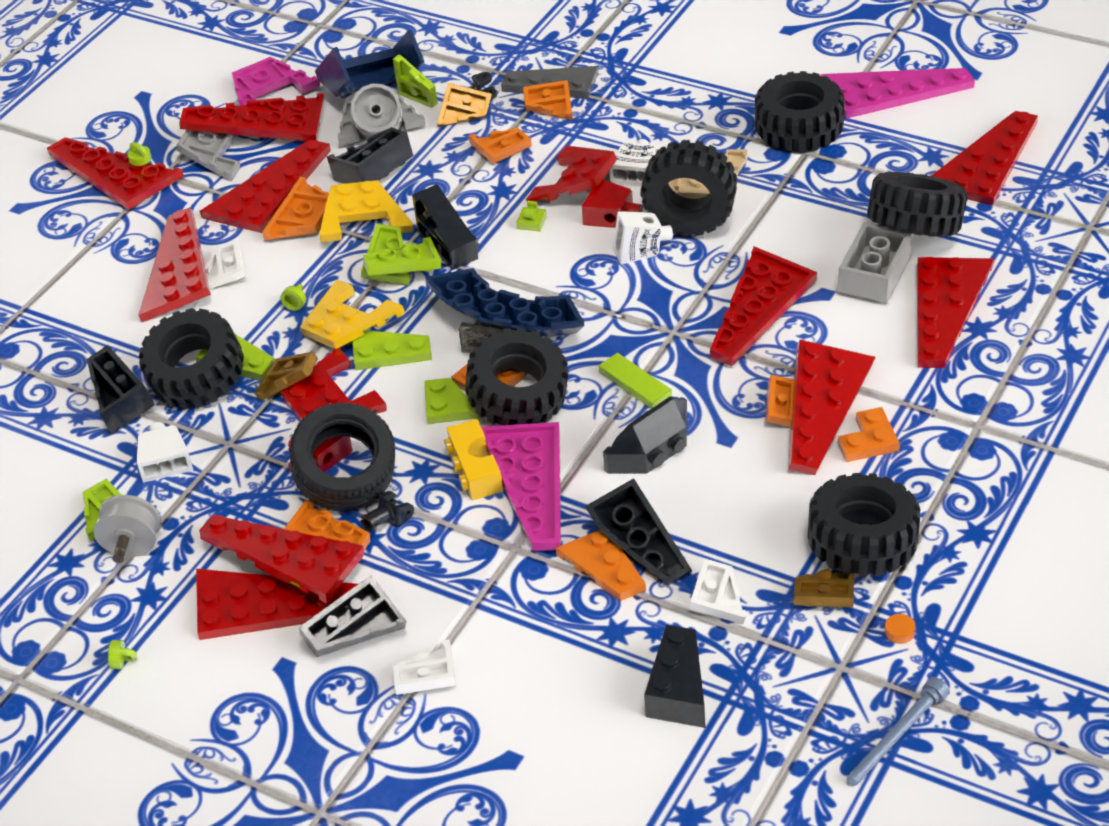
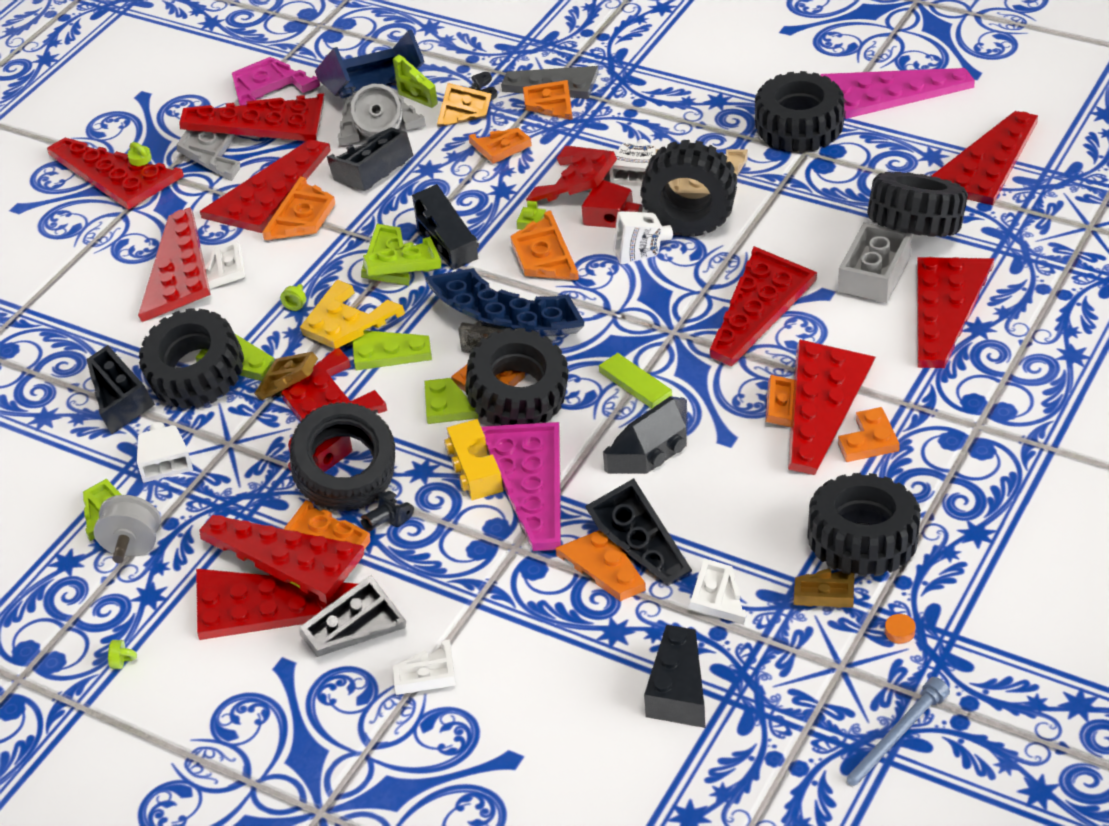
yellow wing [320,180,413,242] -> none
none -> orange wing [510,210,579,280]

